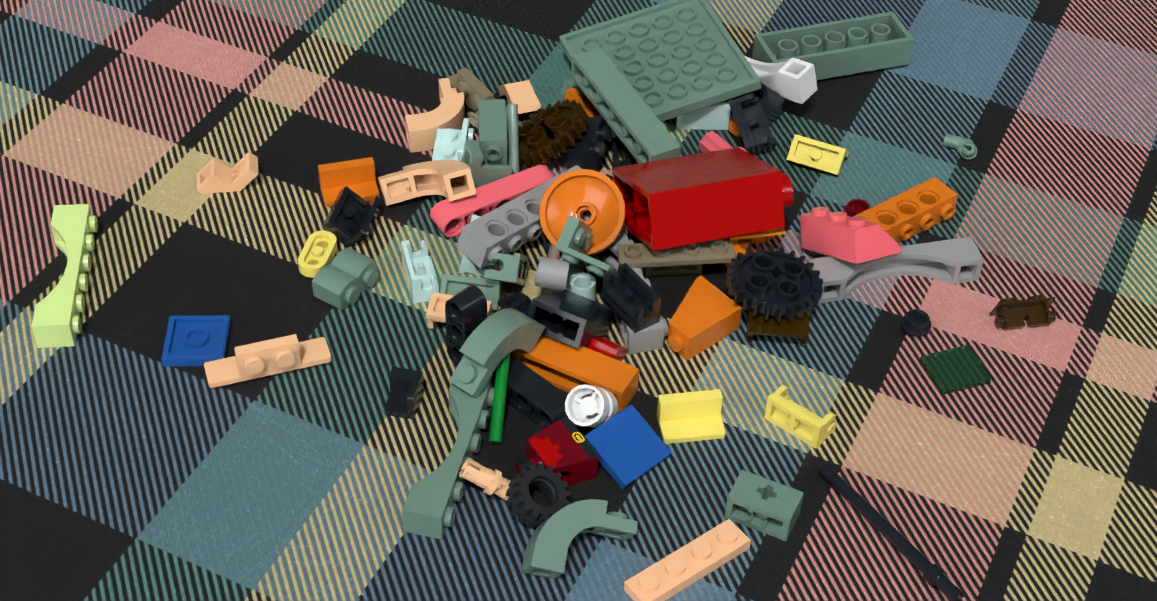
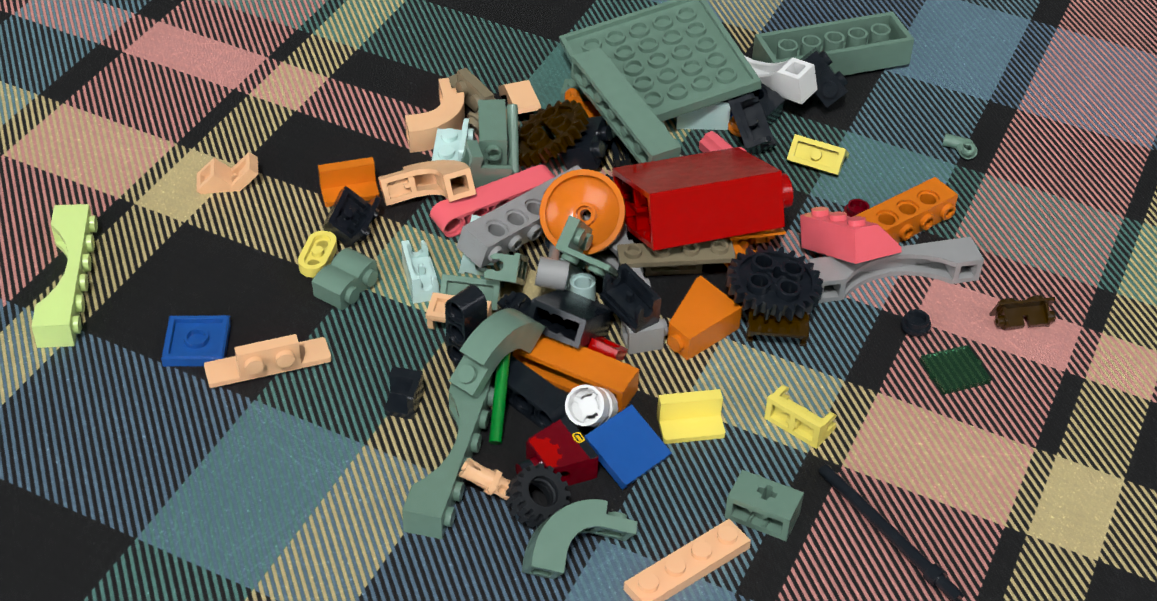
none -> black brick [799,47,848,107]

